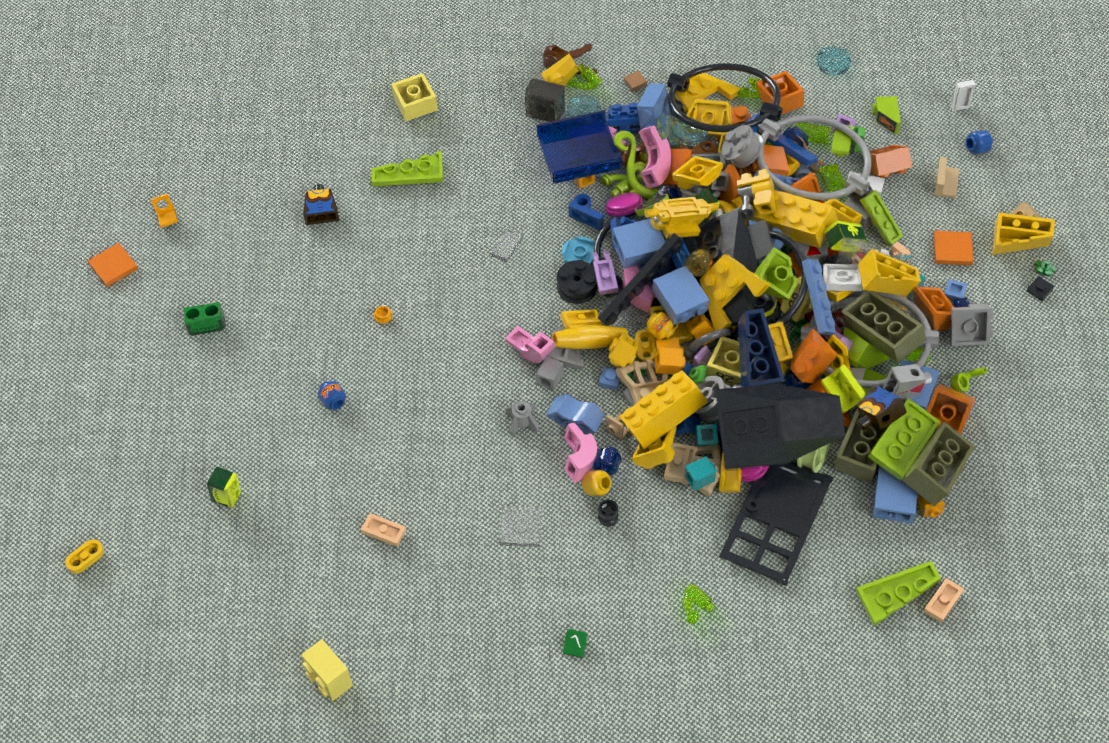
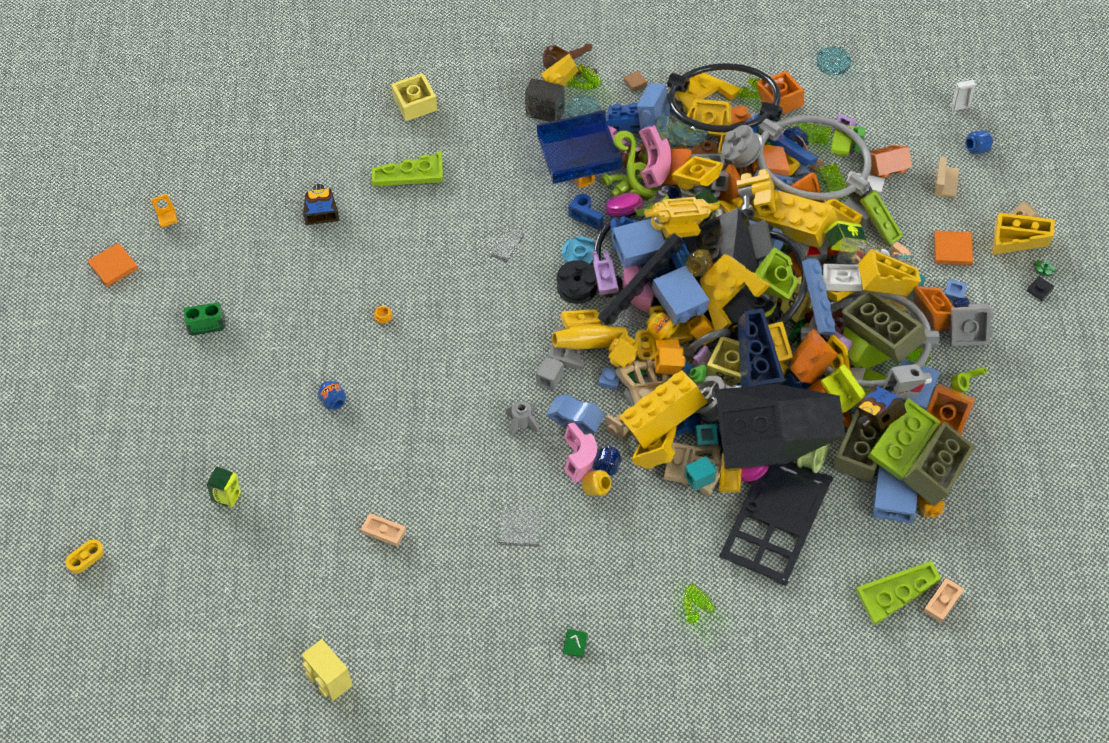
bright pink arch [505,326,555,364] -> none
black wheel [598,499,618,527] -> none
lime slope [871,96,901,134] -> none

